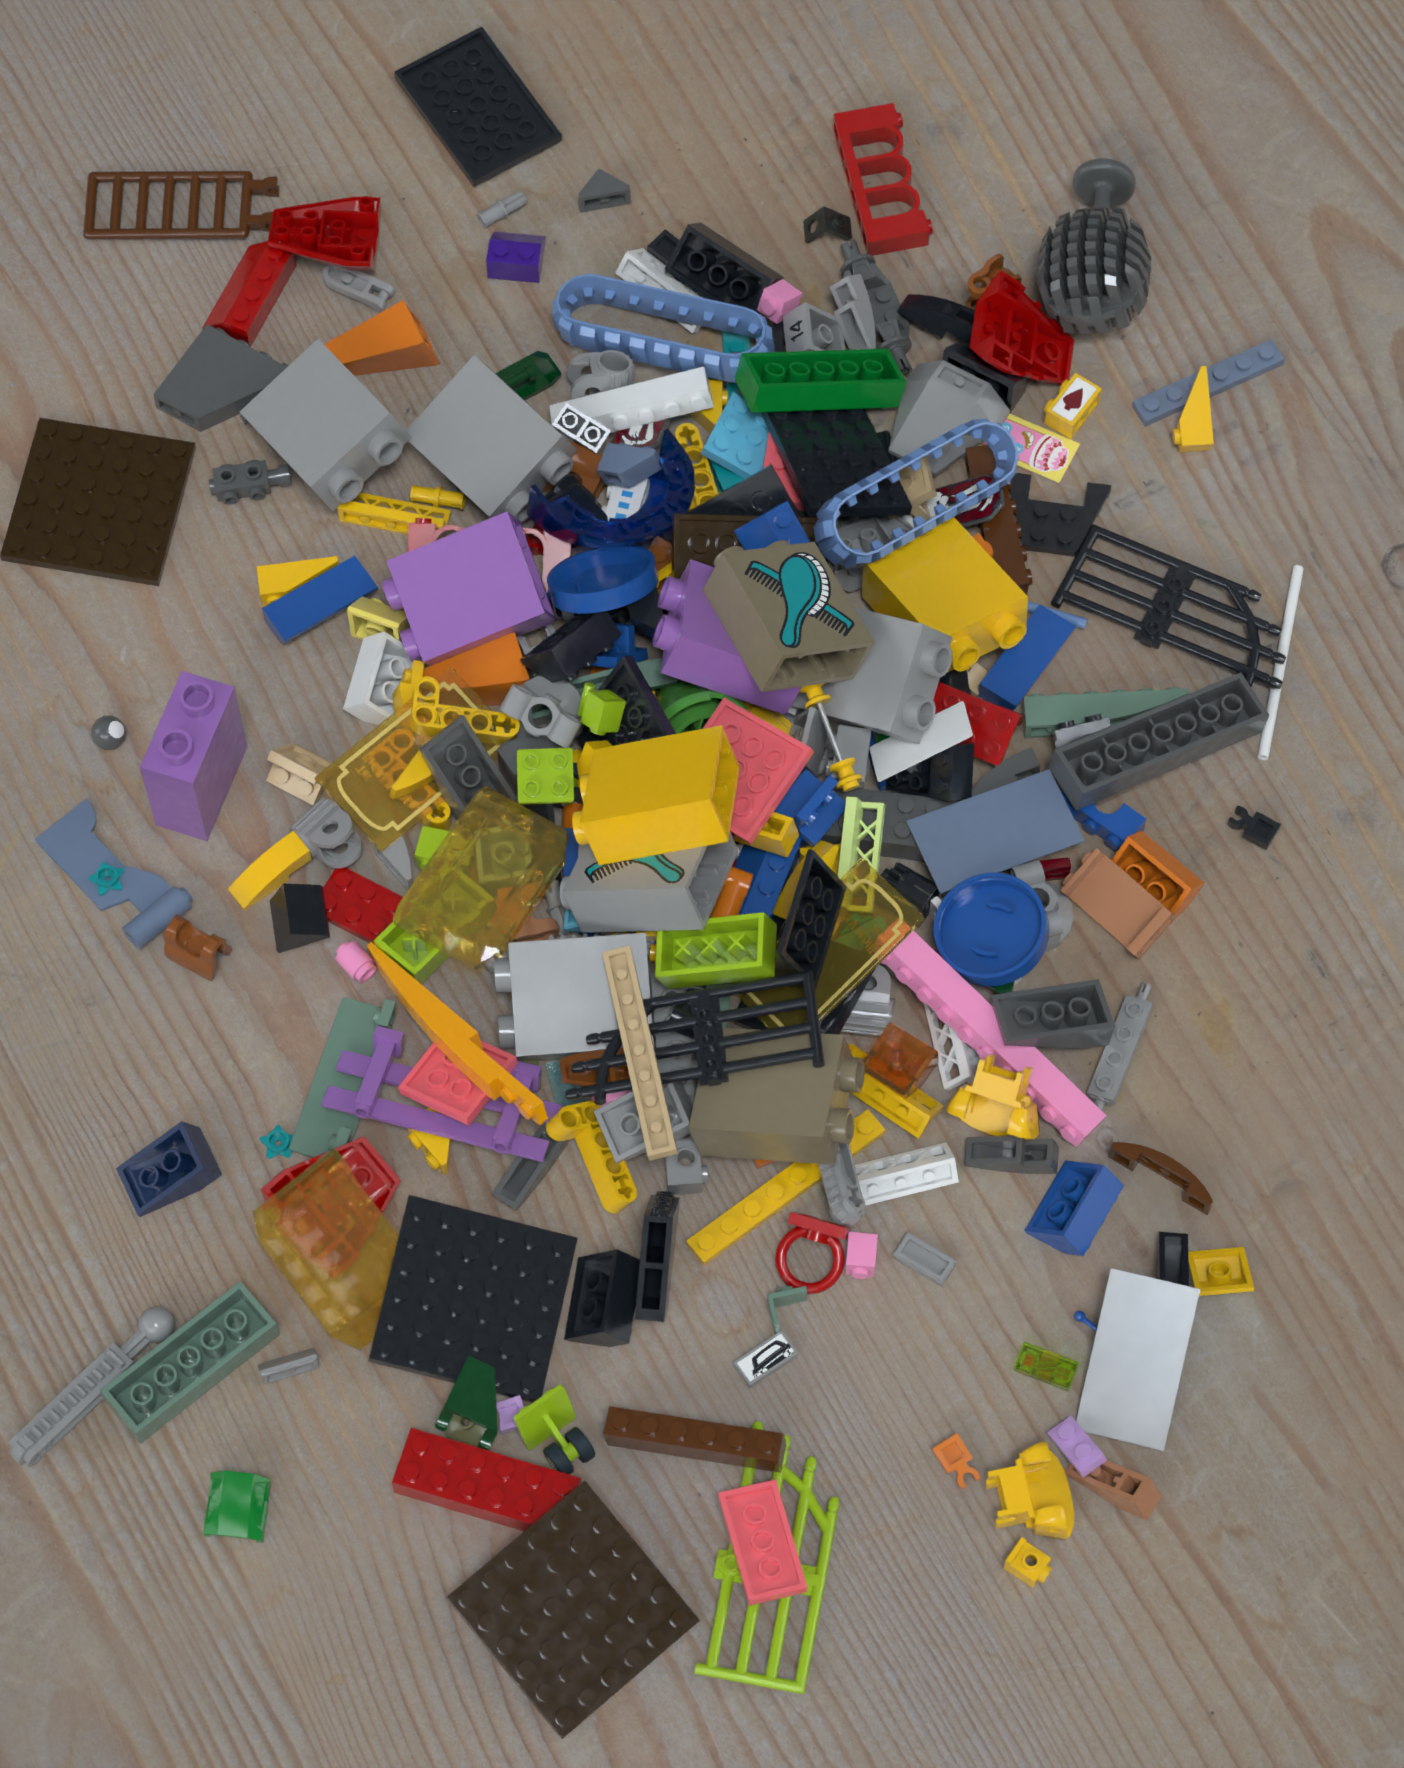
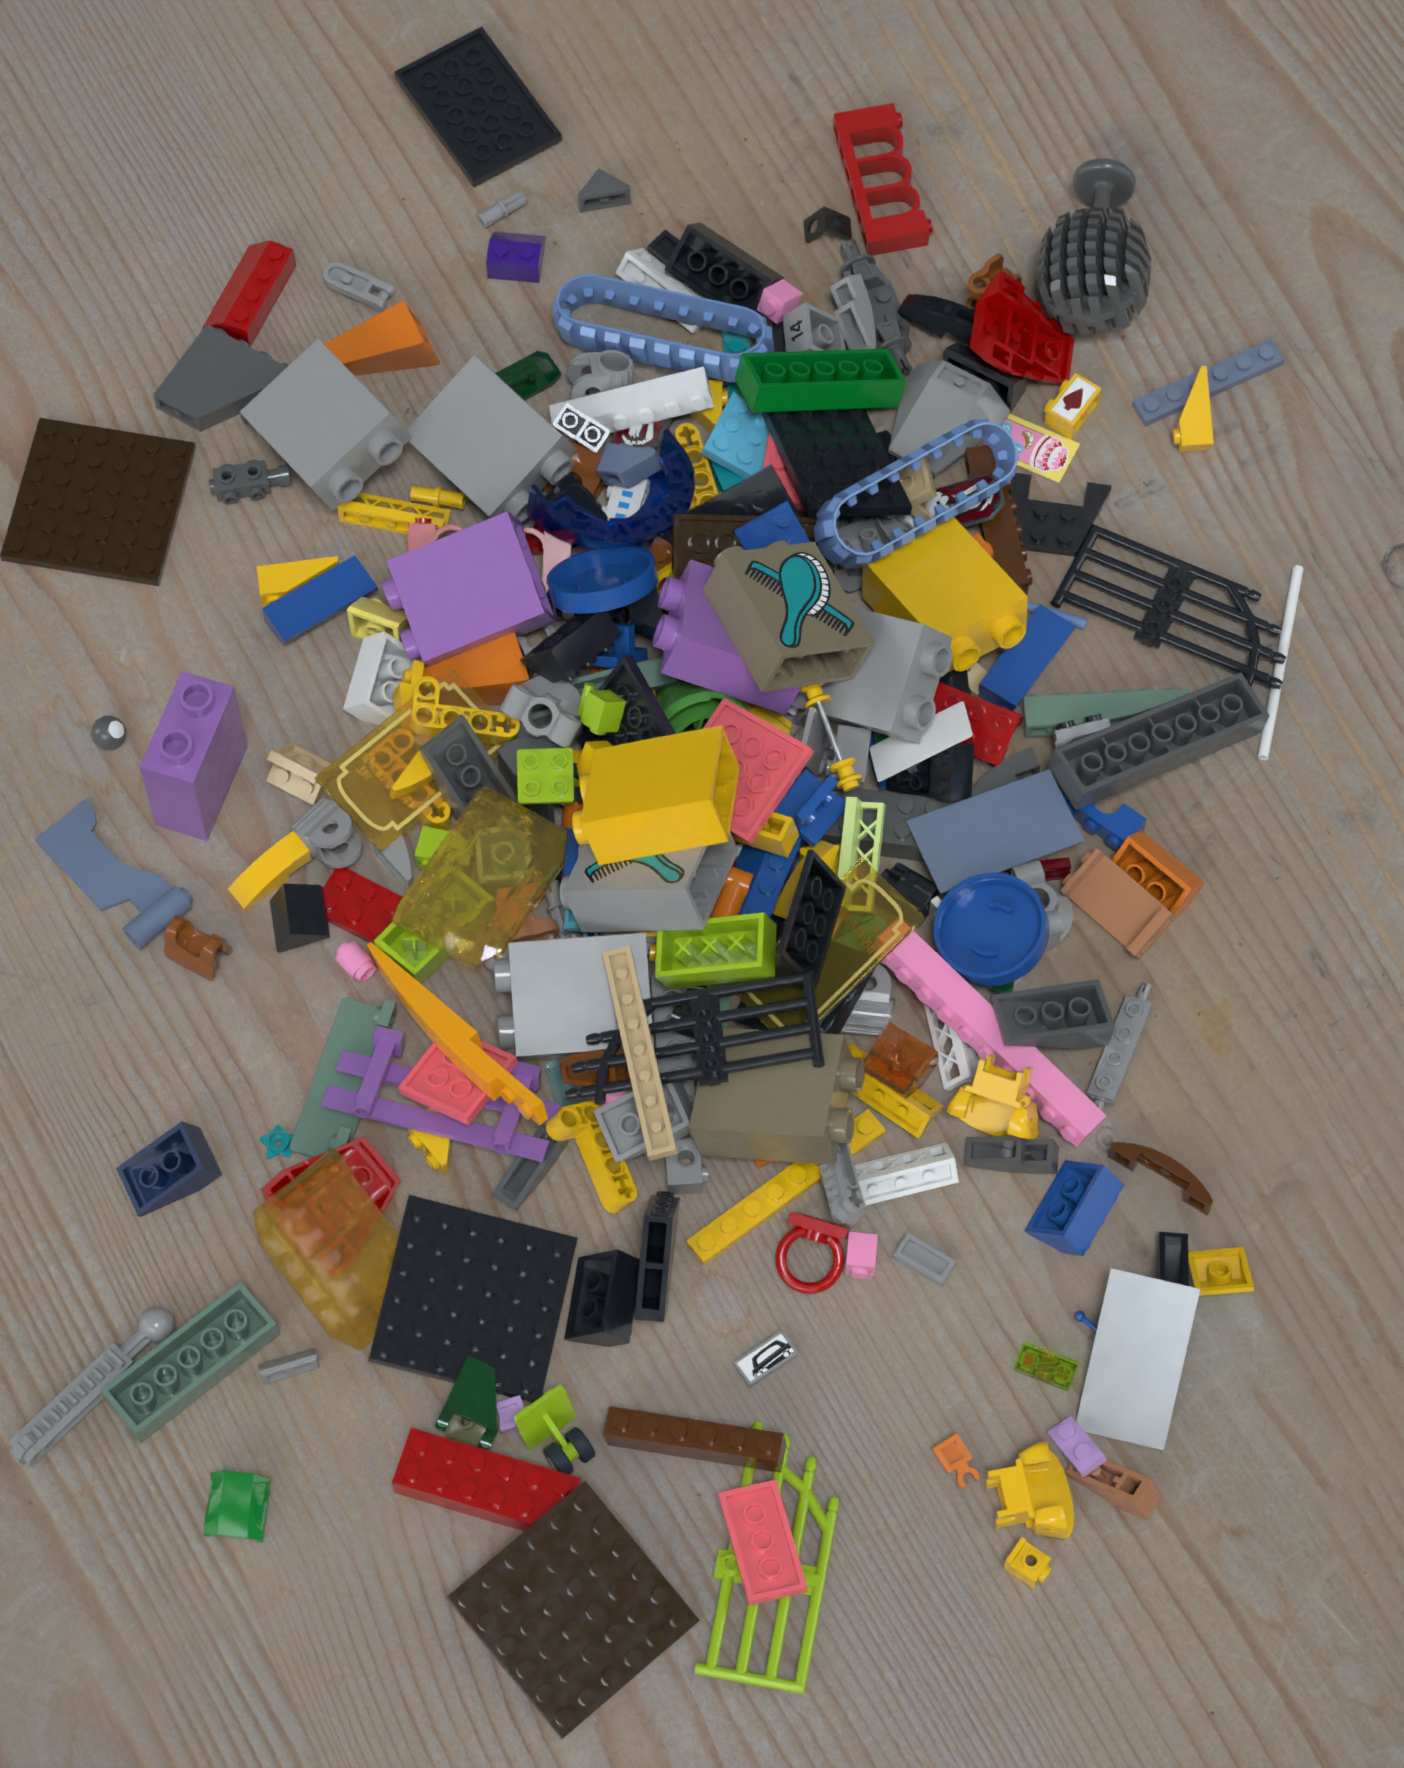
reddish brown bar [83,171,280,239] -> none
teal plate [88,862,124,896] -> none
red wedge [268,196,381,271] -> none
sand green bracket [767,1286,807,1334] -> none
black plate [1228,806,1281,850] -> none

